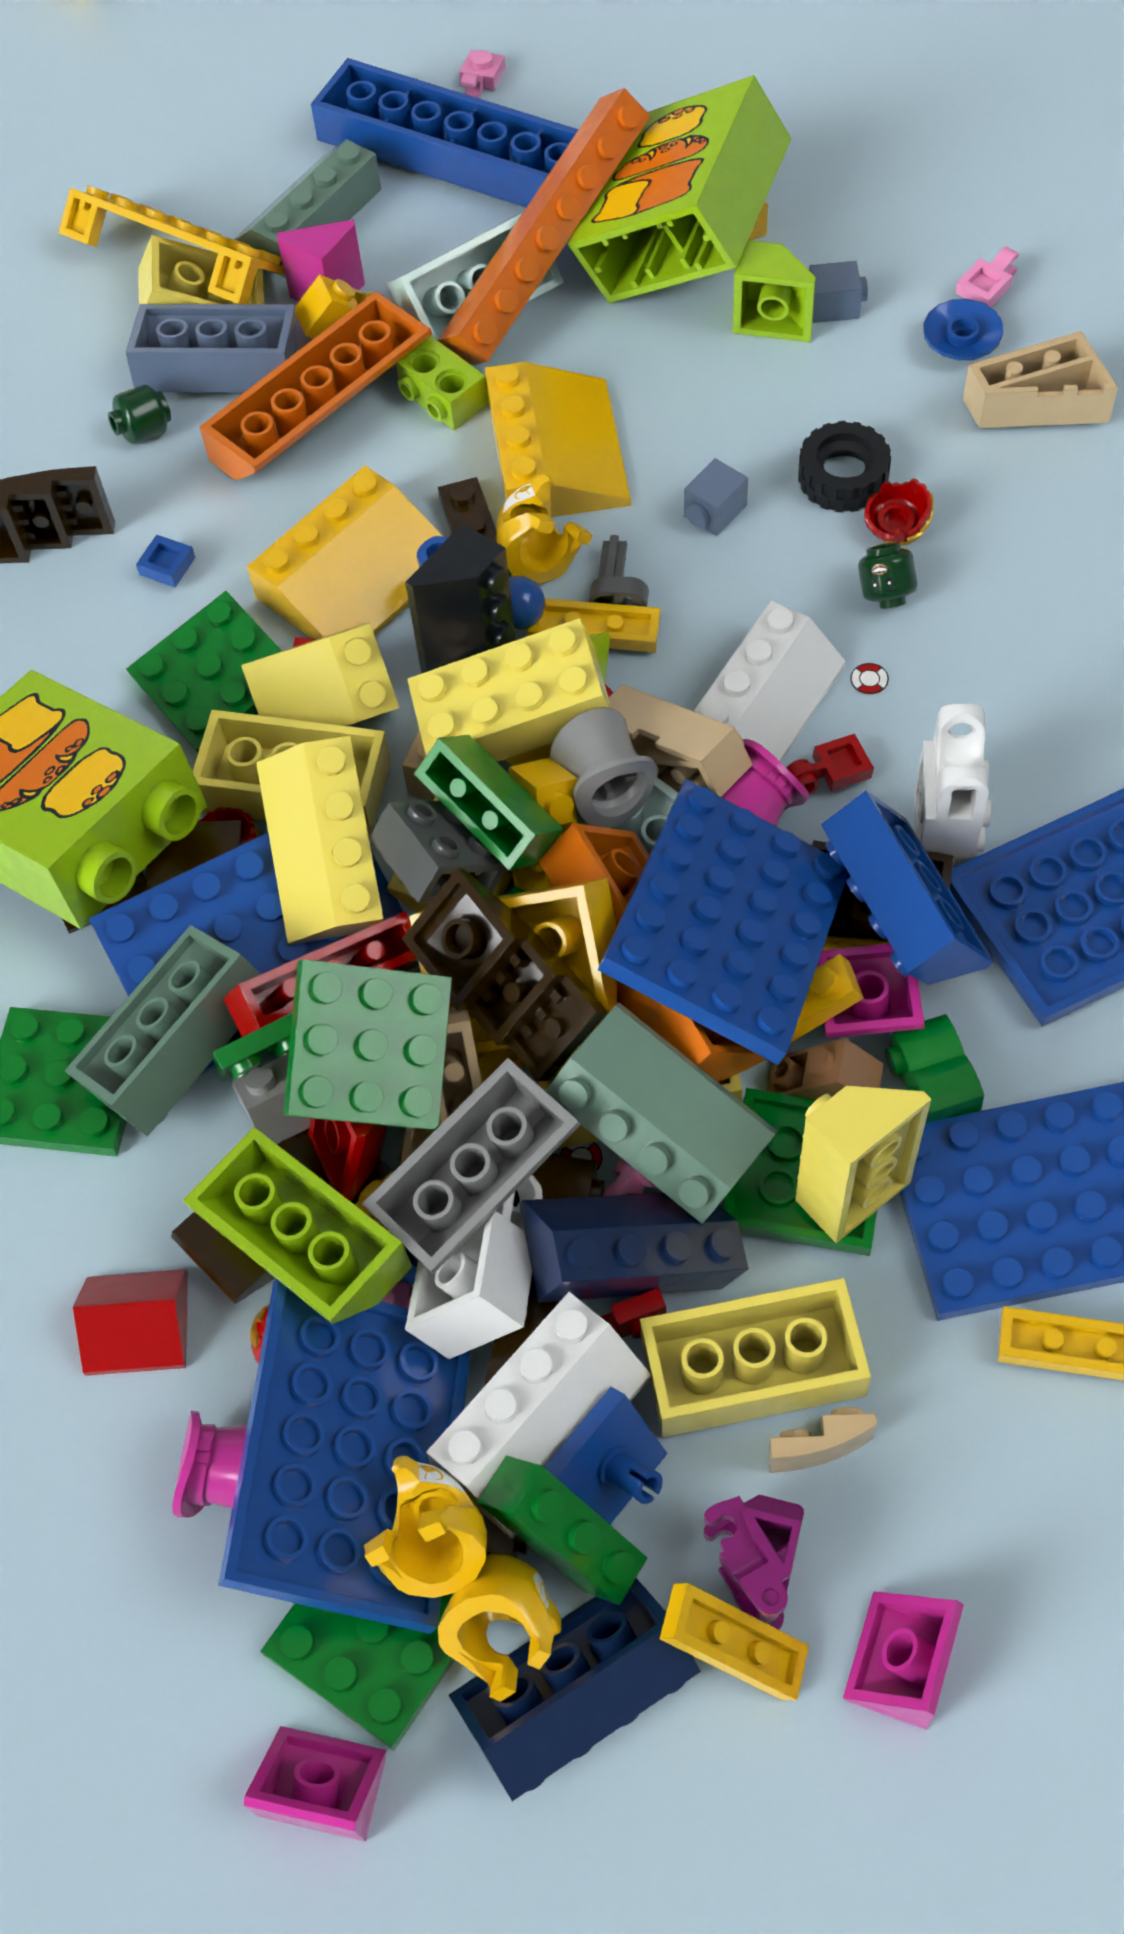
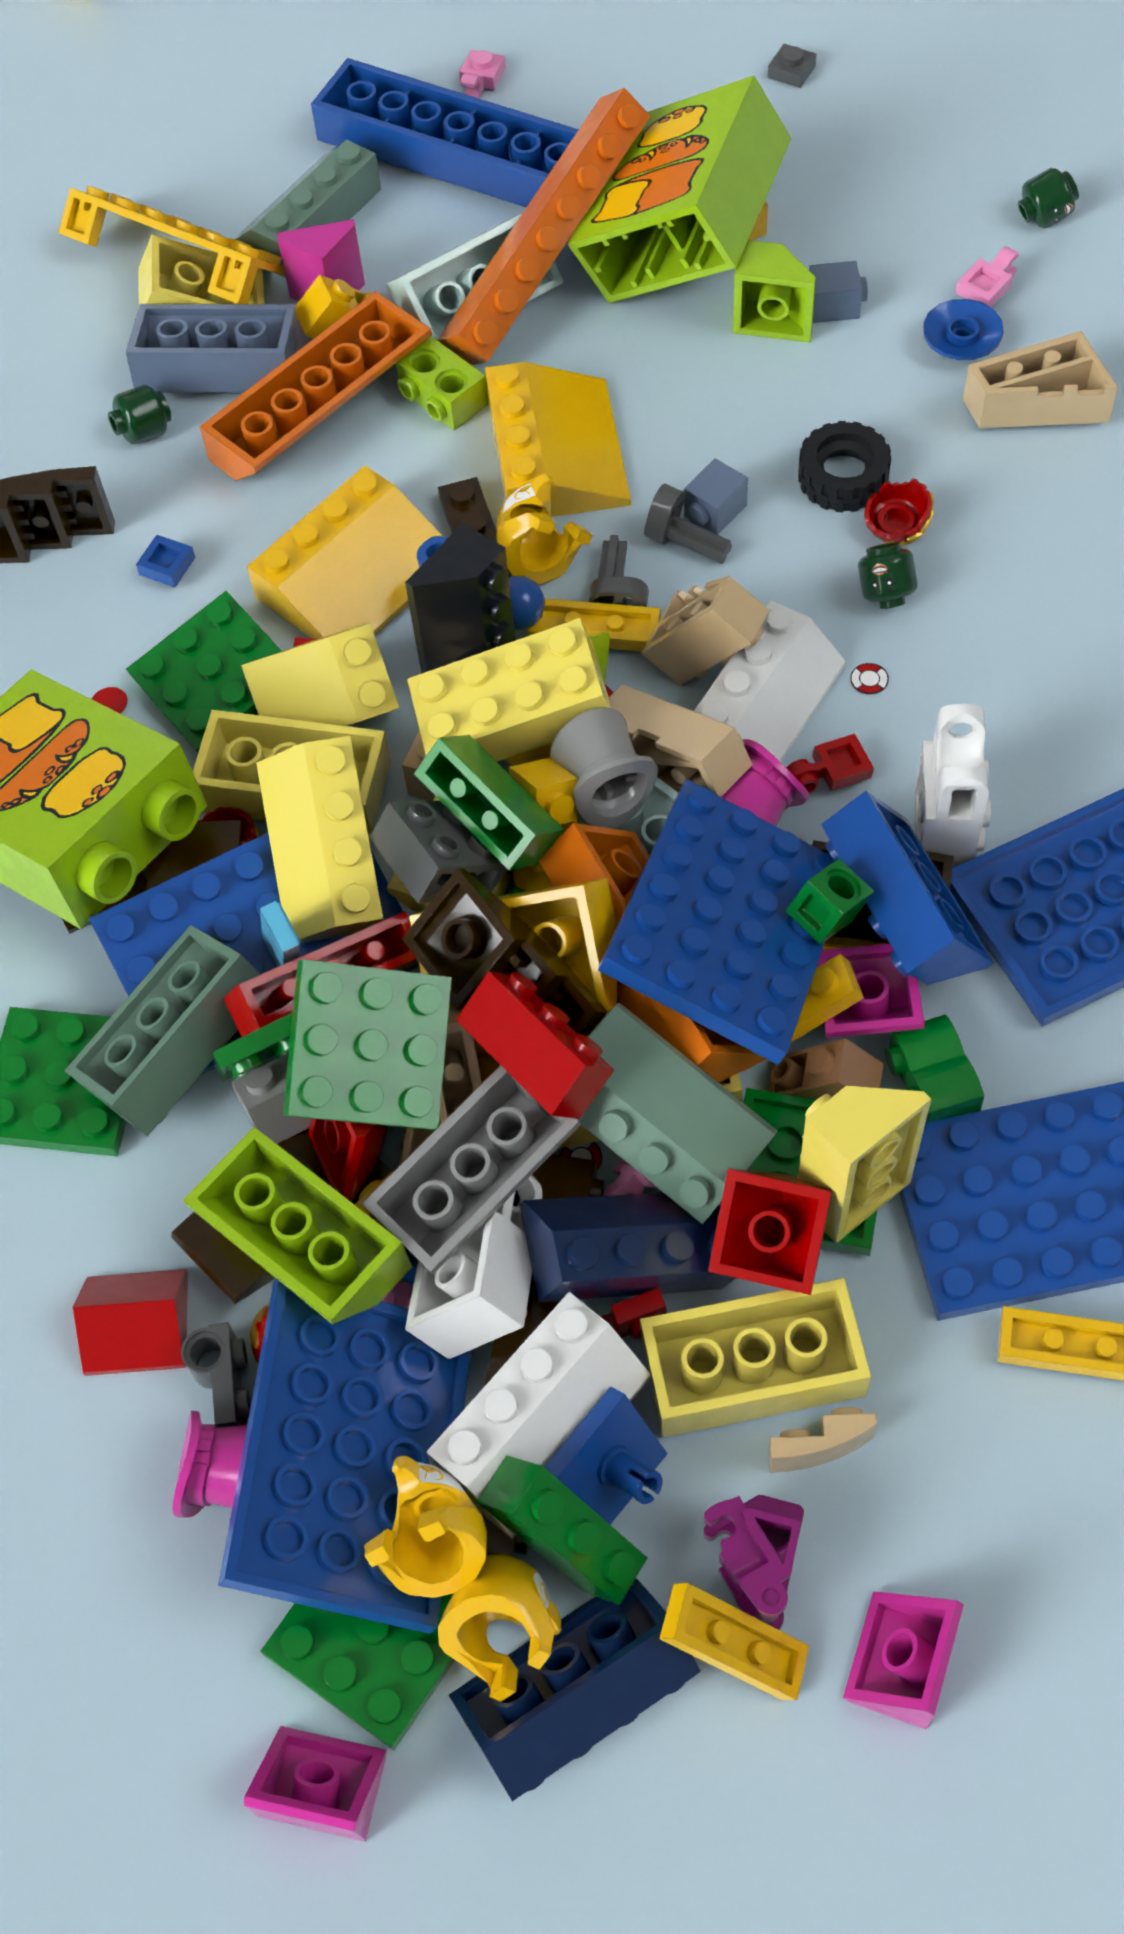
none -> red sticker [92,687,128,713]
none -> dark grey plate [181,1322,251,1428]
none -> medium azure tile [260,901,300,967]
none -> red brick [456,971,614,1119]
none -> tan wedge [641,576,769,685]
none -> dark grey piece [644,483,732,564]
none -> red slope [708,1168,832,1295]
none -> dark grey plate [768,44,817,88]
none -> green brick [786,859,874,945]
none -> dark green head [1018,168,1079,228]

